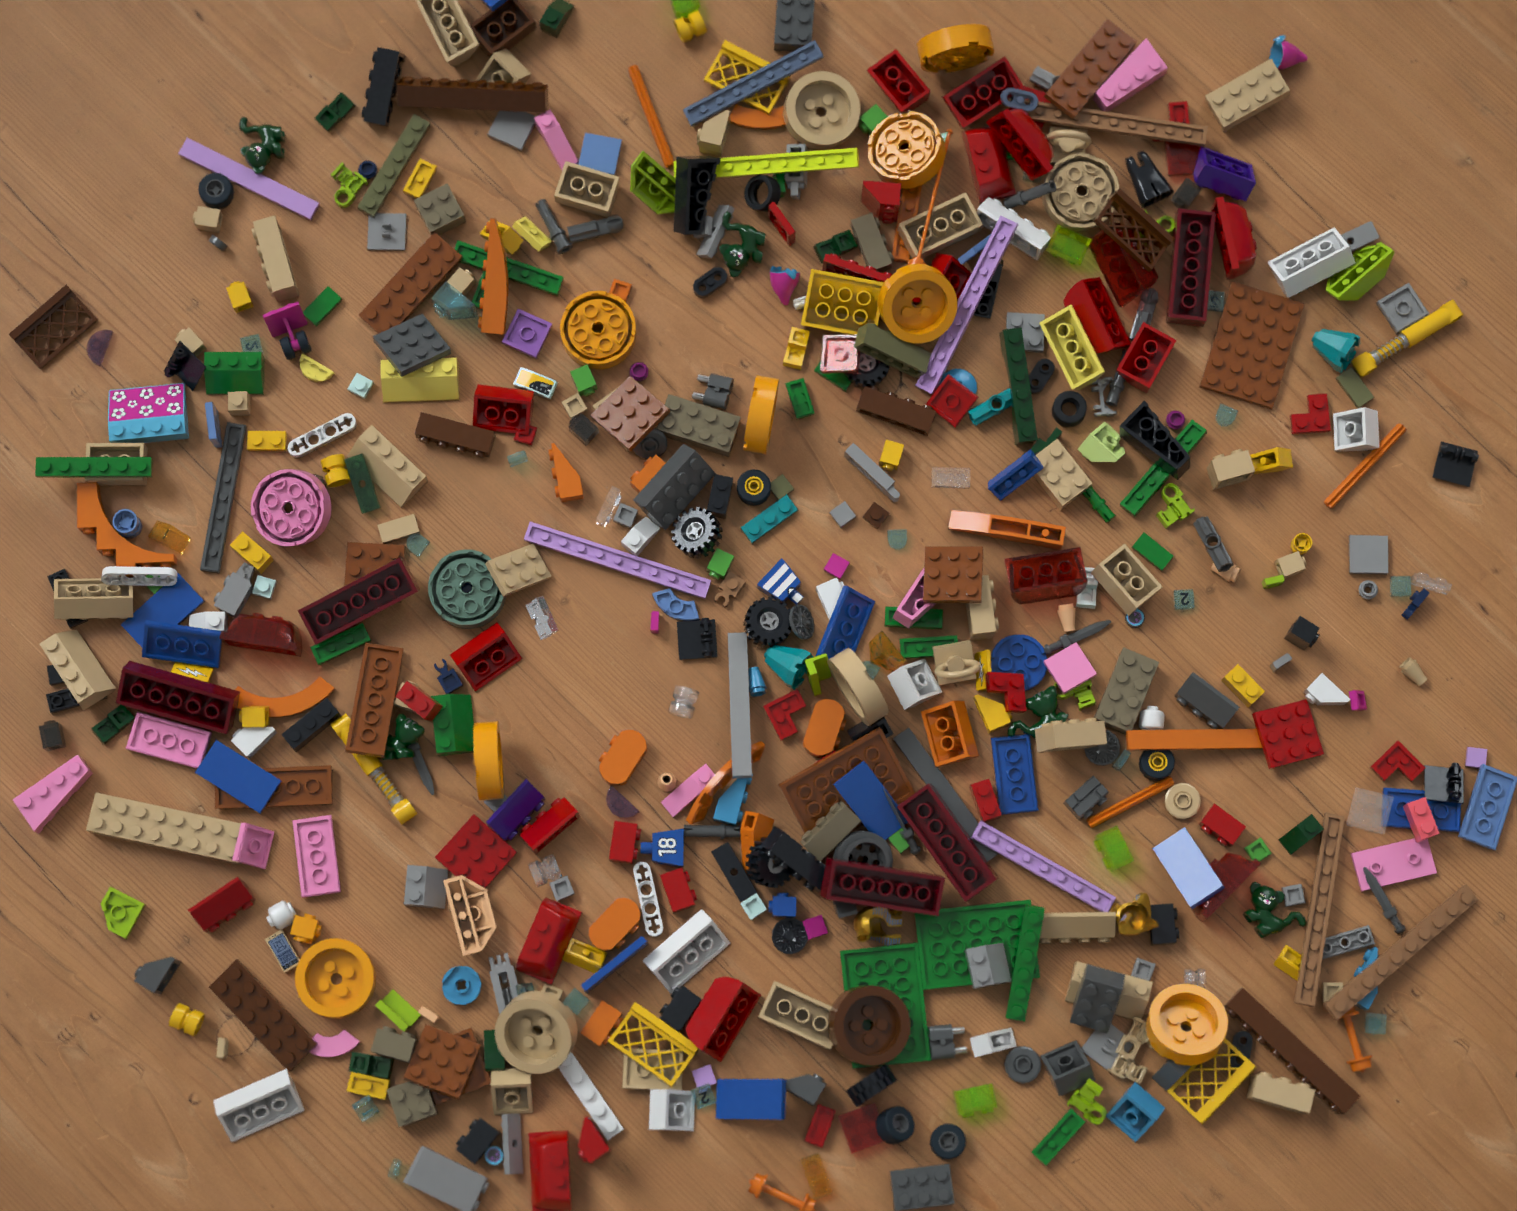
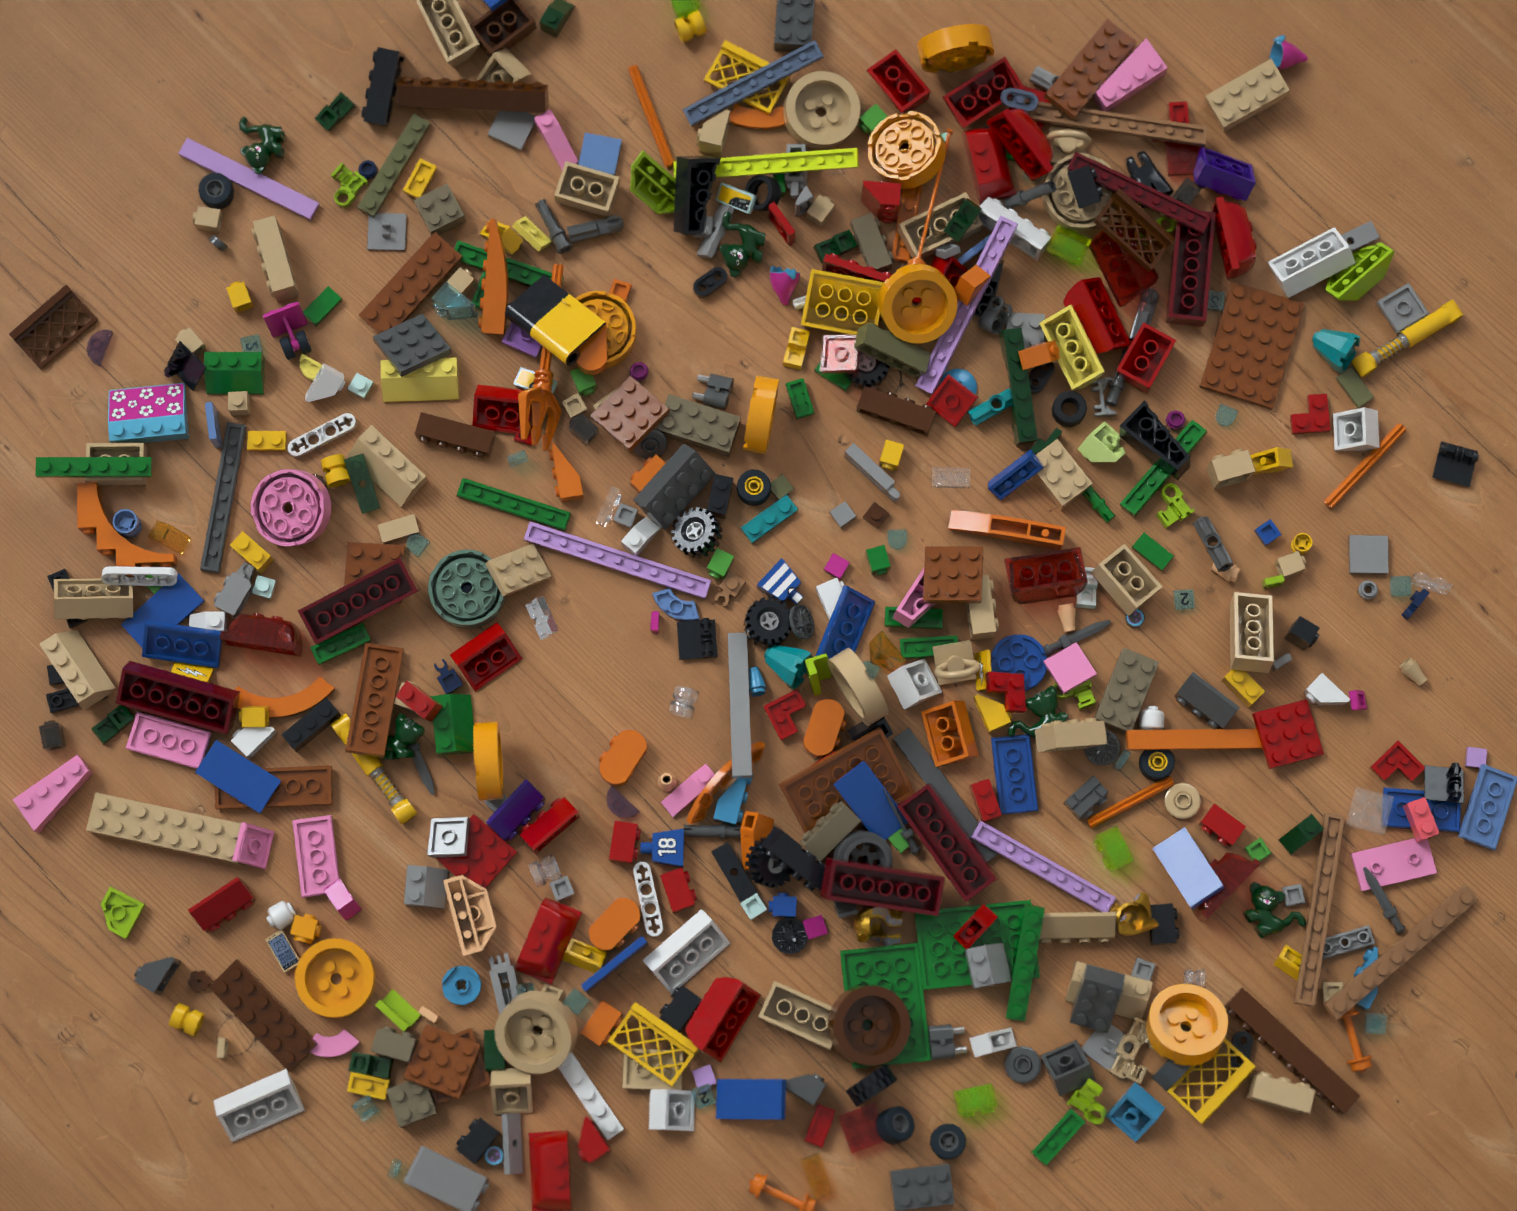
none -> reddish brown plant [188,970,211,992]
none -> white slope [305,363,345,402]
none -> slope [324,878,362,921]
none -> tile [427,817,470,858]
none -> green tile [456,478,571,531]
none -> door [505,275,606,366]
none -> orange piece [518,264,564,451]
none -> orange brick [576,316,607,375]
none -> slope [716,182,757,214]
none -> light grey slope [795,186,813,217]
none -> tan brick [806,194,835,228]
none -> green brick [865,545,891,576]
none -> light grey tile [934,243,961,259]
none -> dark green slope [943,198,982,242]
none -> red slope [953,904,998,949]
none -> orange slope [955,265,991,306]
none -> dark grey piece [978,296,1013,334]
none -> orange slope [1018,340,1060,370]
none -> dark red tile [1067,152,1212,234]
none -> black brick [1067,164,1104,209]
none -> tan brick [1230,592,1274,673]
none -> blue plate [1254,519,1282,546]

